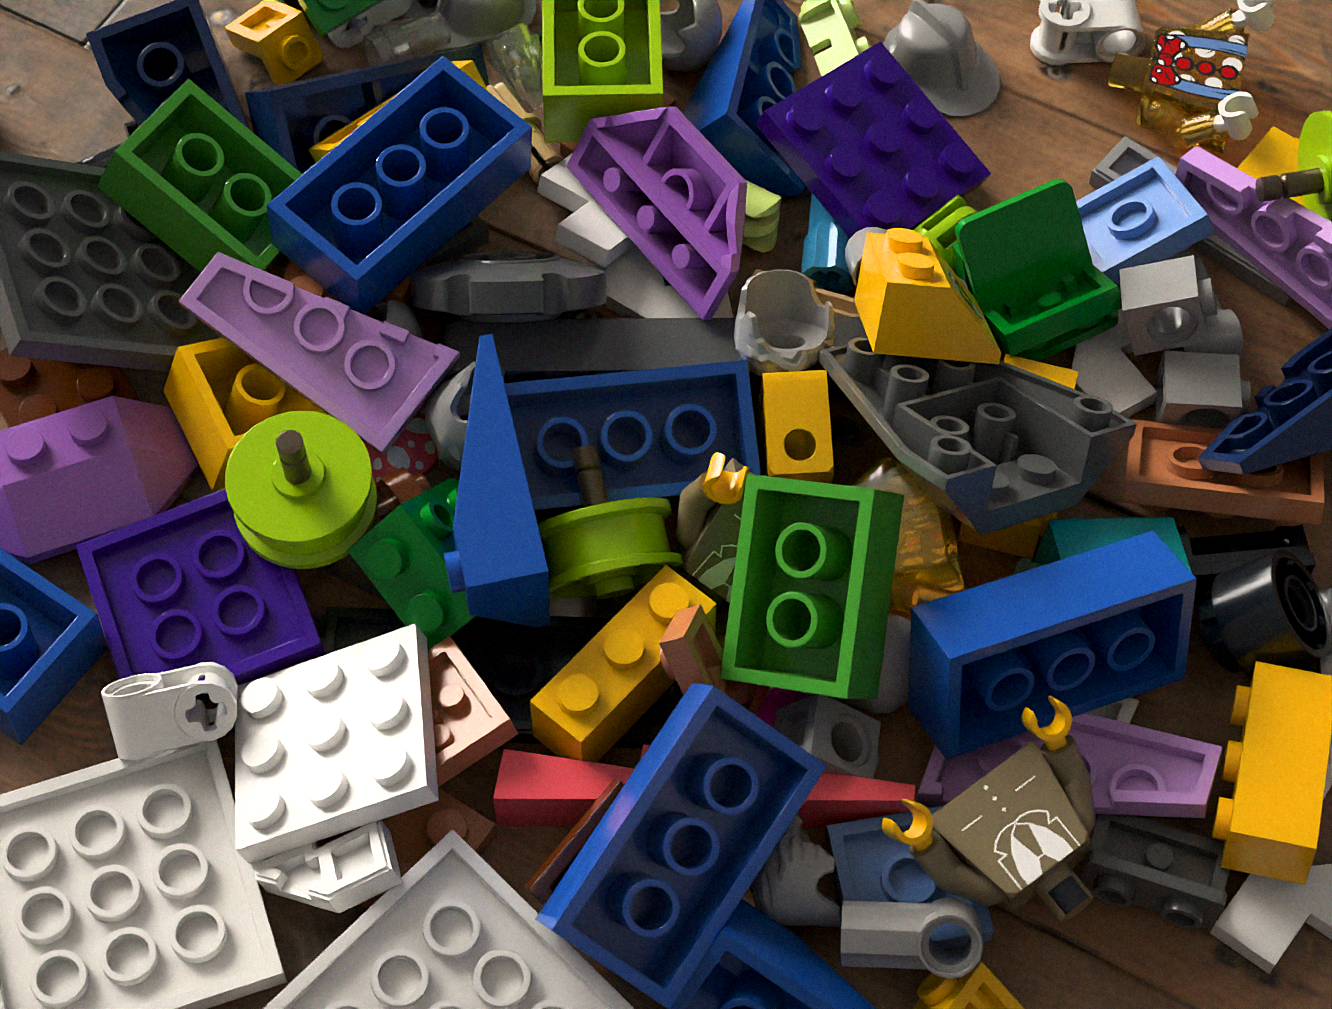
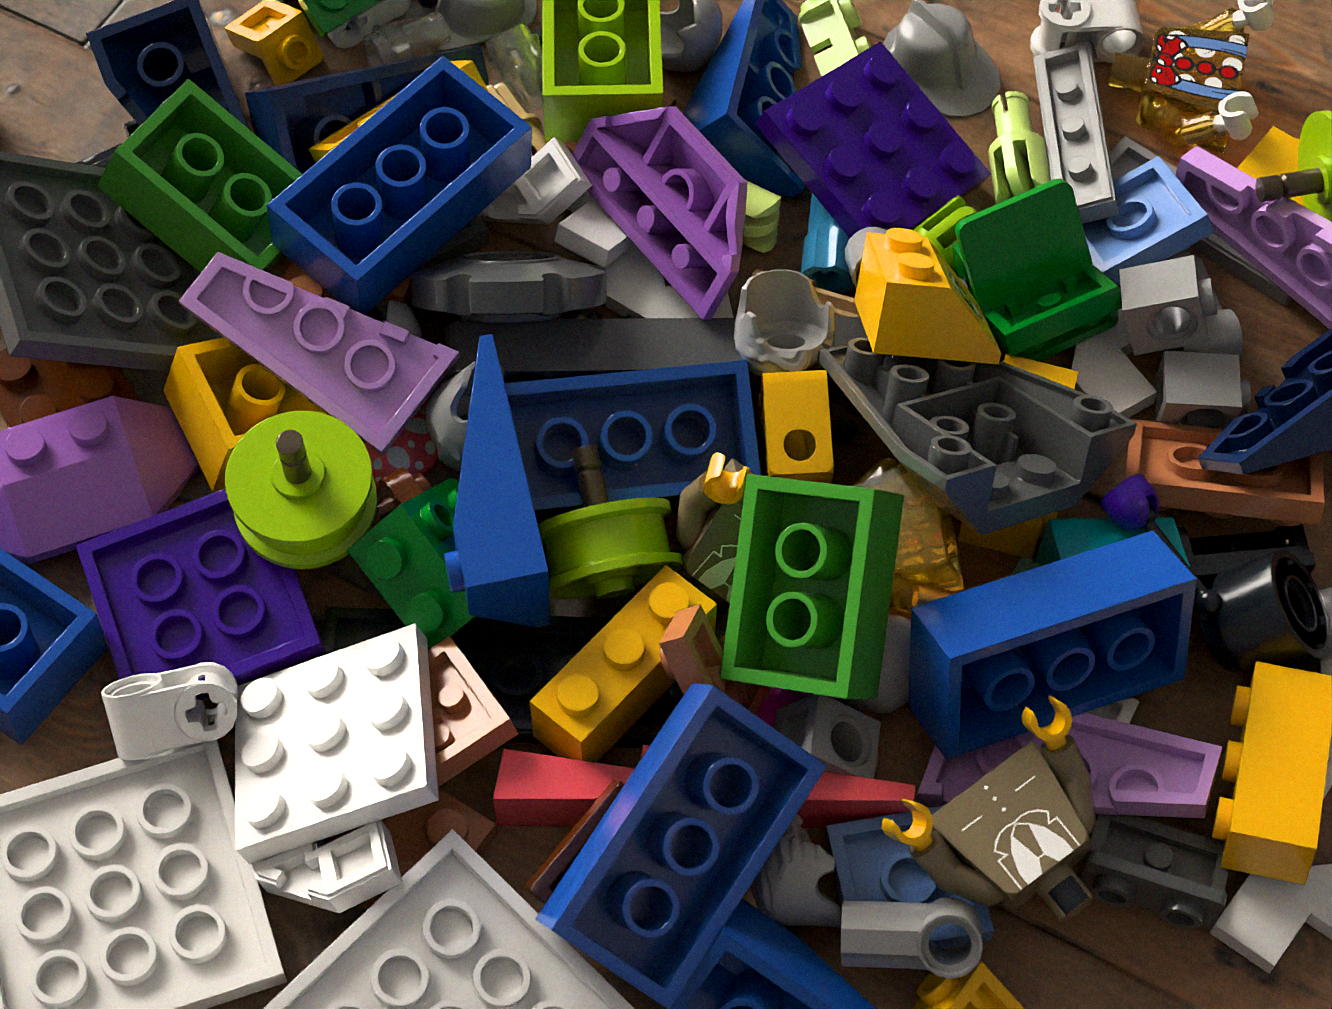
none -> white tile [478,137,592,225]
none -> yellowish green arm [988,91,1051,204]
none -> light grey tile [1033,42,1120,224]
none -> dark purple hinge [1100,473,1222,616]

